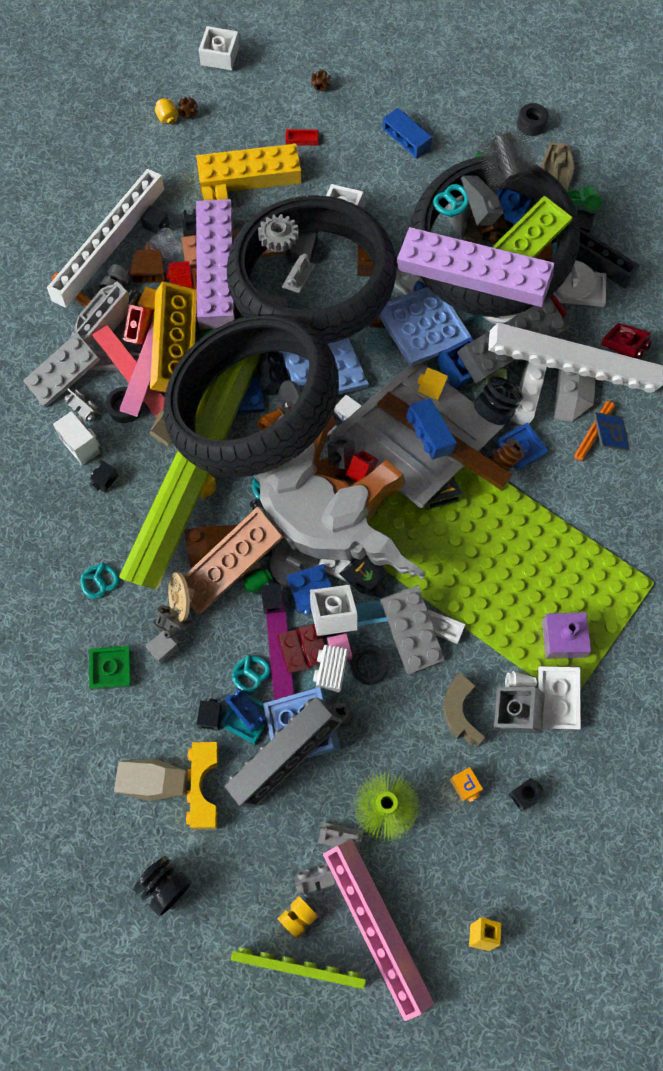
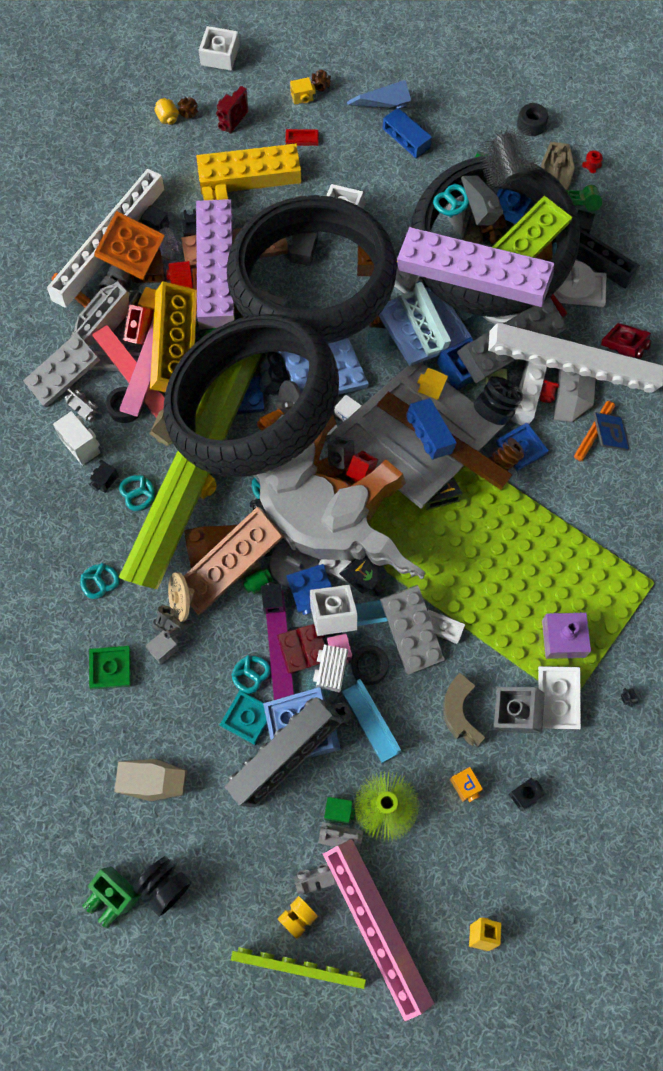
yellow arch [186,742,219,830] -> none
black brick [196,698,222,731] -> none
blue hinge [225,688,267,734] -> none
light grey gear [258,214,299,252] -> none
light grey hinge [282,254,315,293] -> none
white cone [505,671,537,687] -> none
none -> green brick [83,866,142,928]
none -> orange plate [94,211,165,280]
none -> teal piece [119,475,155,511]
none -> dark red plate [216,86,249,133]
none -> yellow brick [290,77,316,105]
none -> green brick [324,797,356,825]
none -> medium azure panel [342,679,401,764]
none -> medium blue slope [347,80,411,109]
none -> light aqua fence [399,282,451,356]
none -> red brick [539,380,559,403]
none -> red brick [582,150,603,173]
none -> black plate [621,688,638,707]

